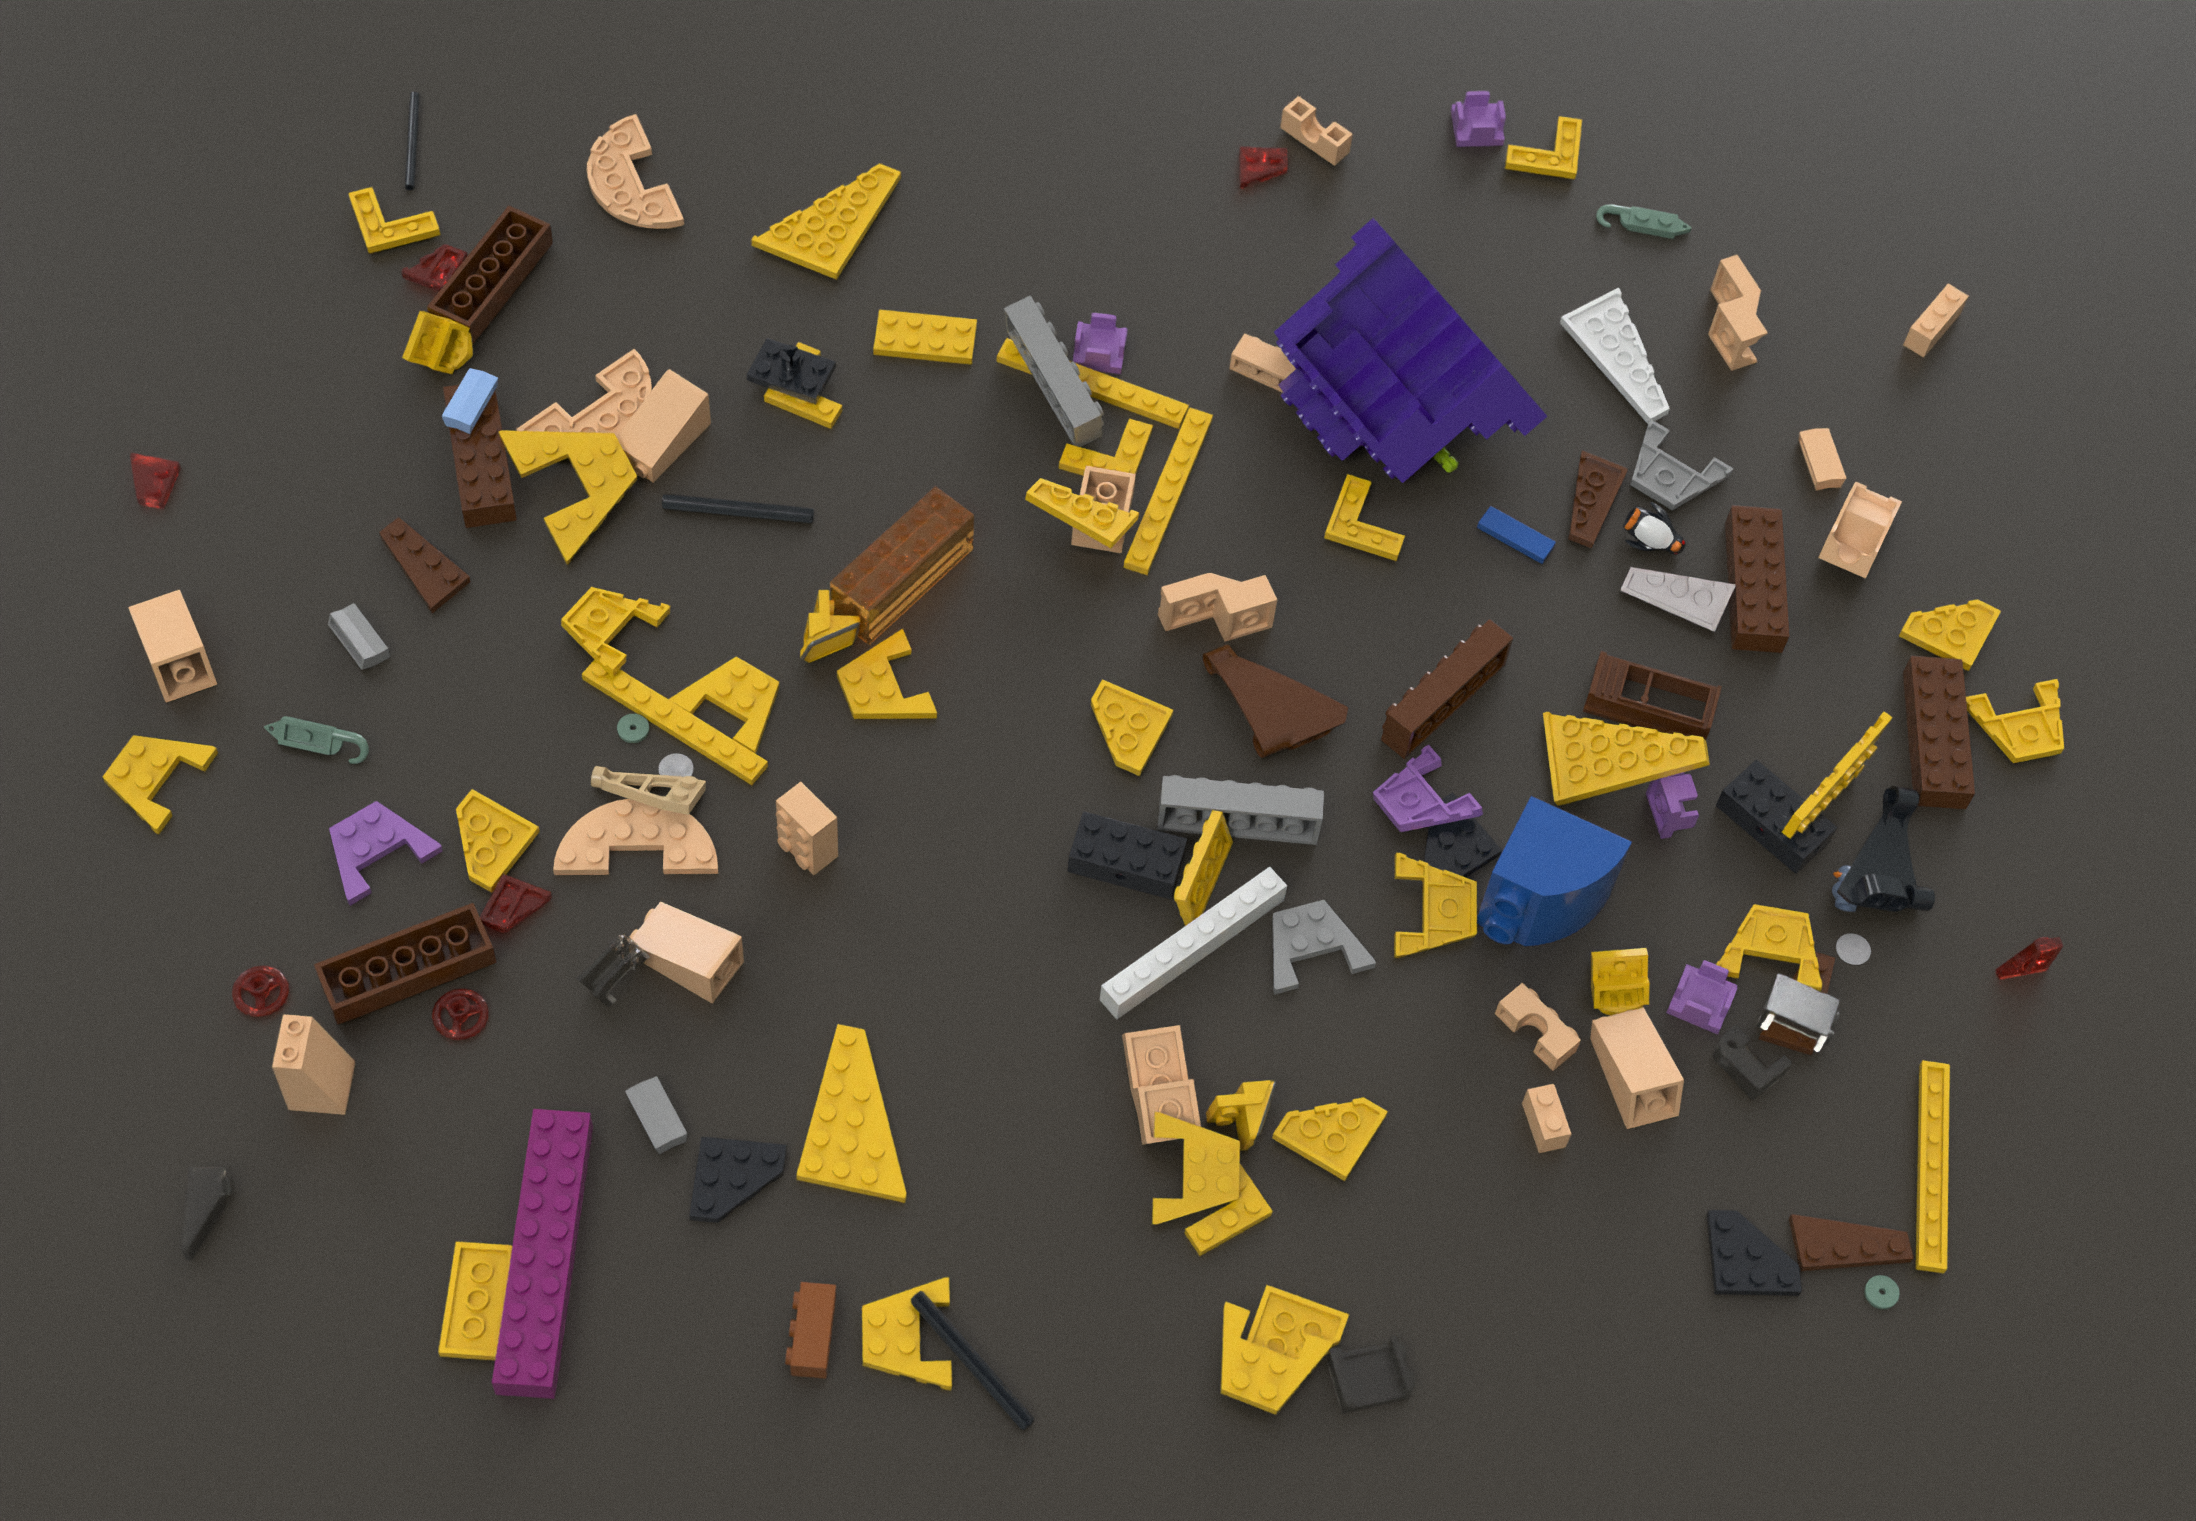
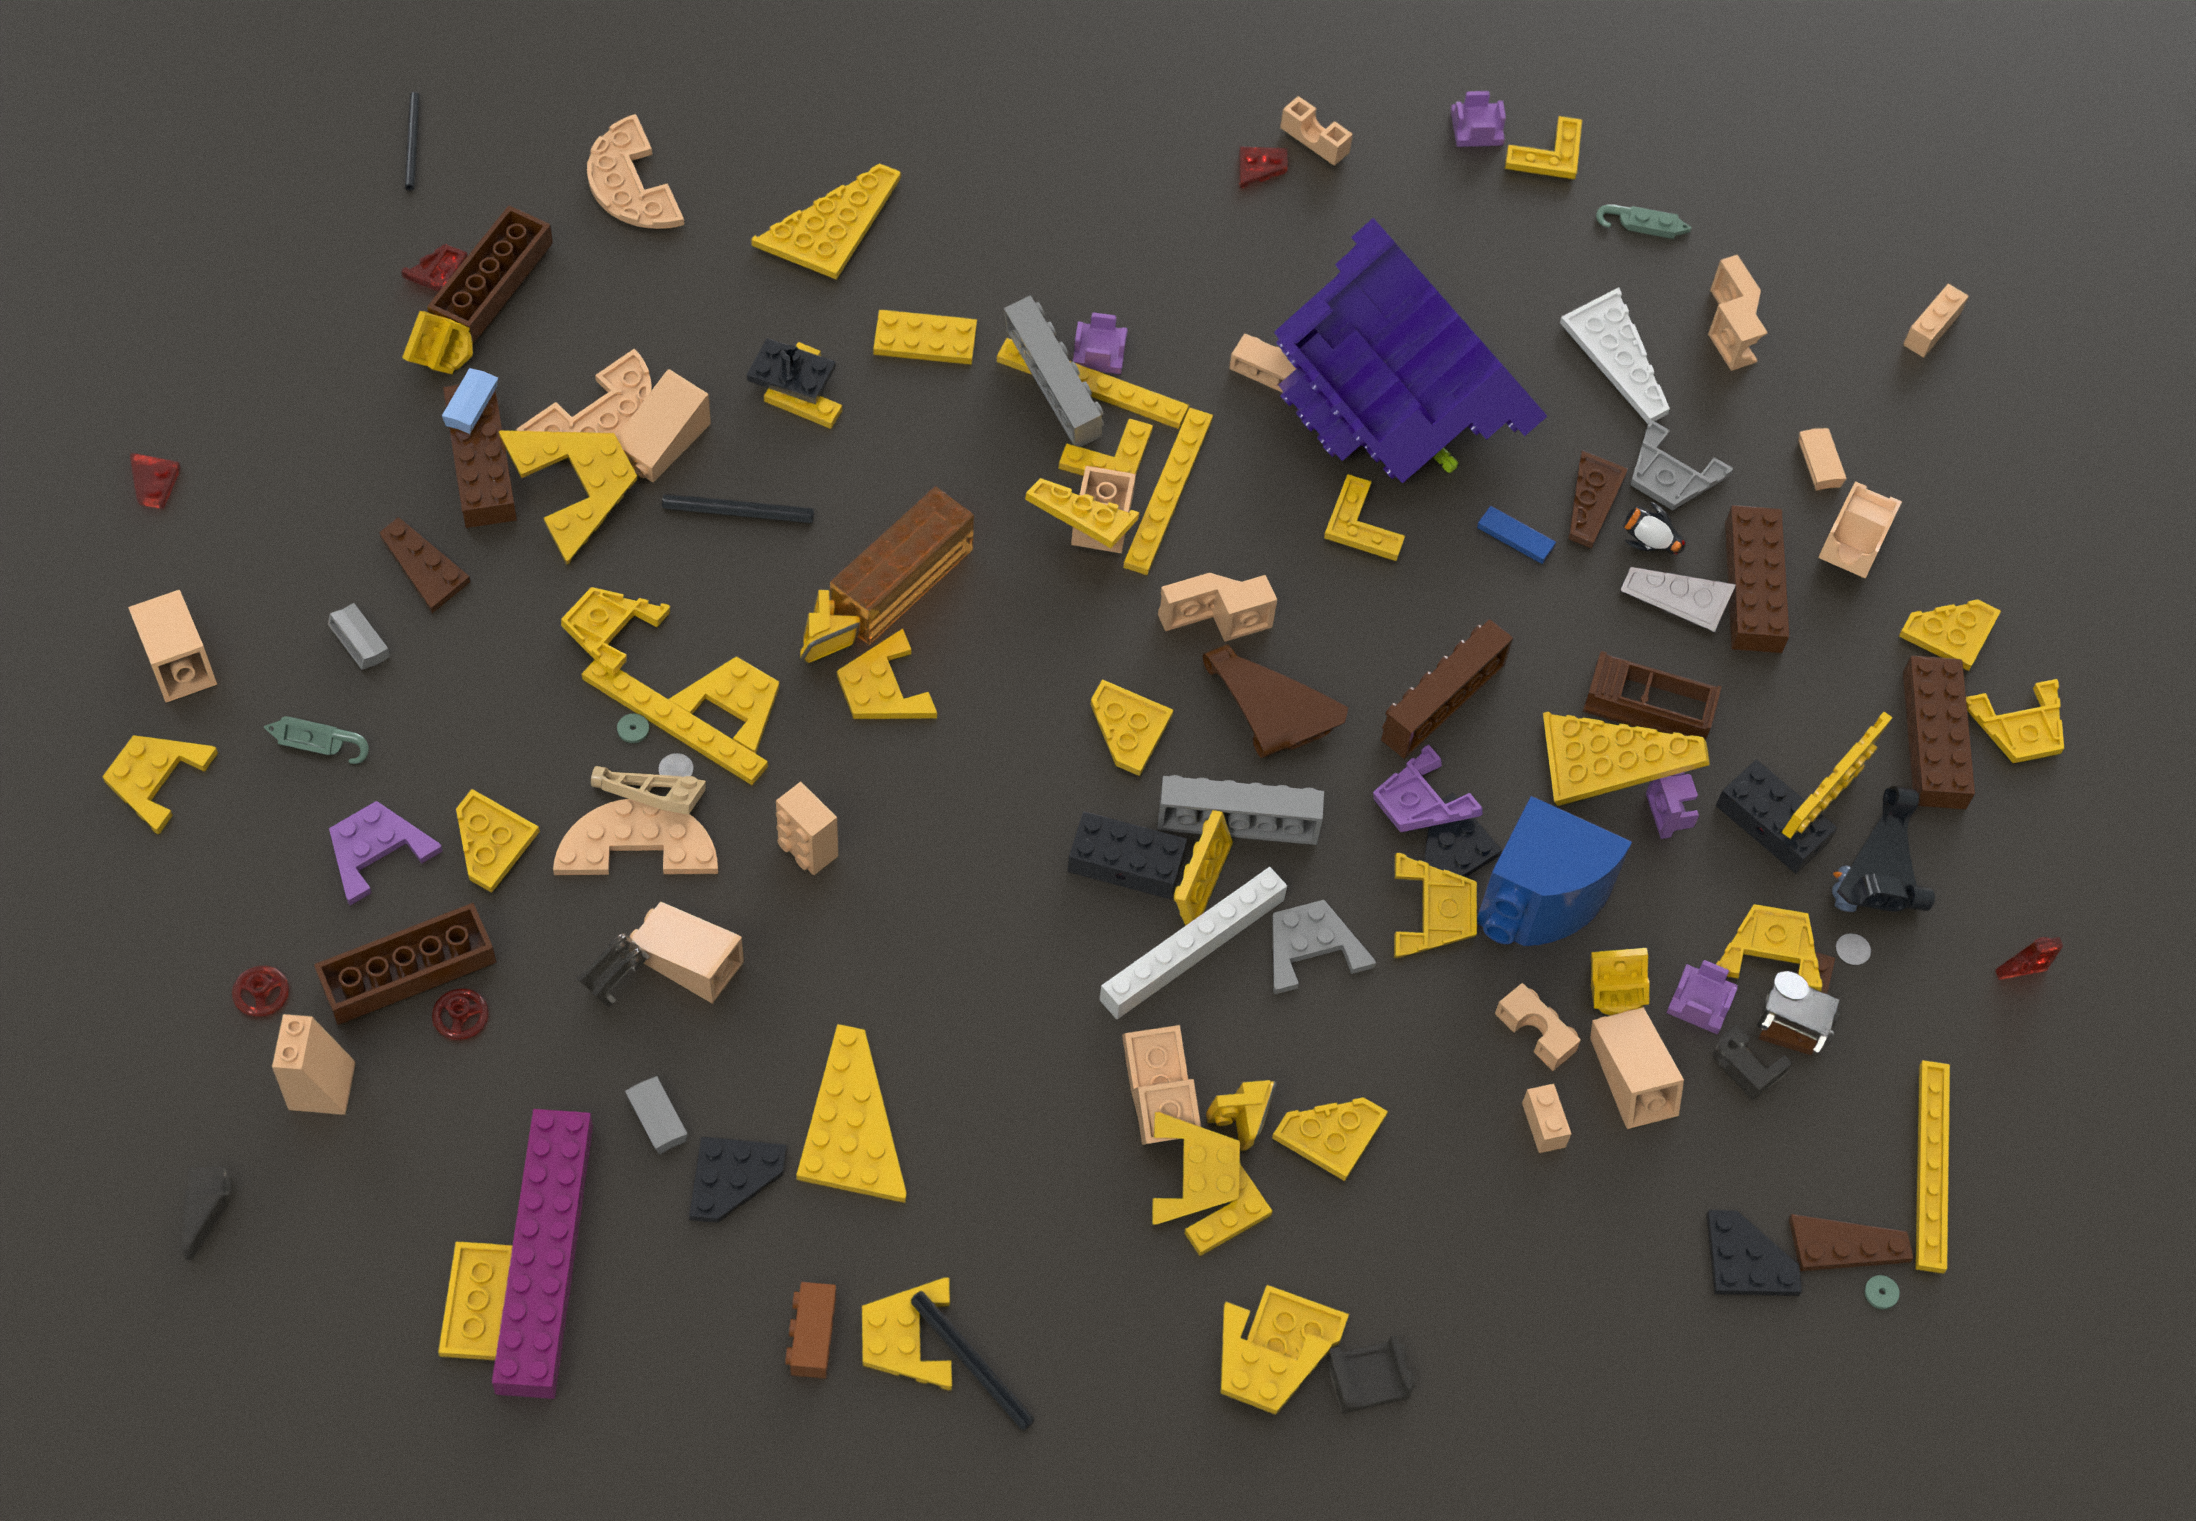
yellow plate [349,187,440,254] -> none
clear red wing [480,874,552,933] -> none
none -> clear sticker [1775,971,1809,999]

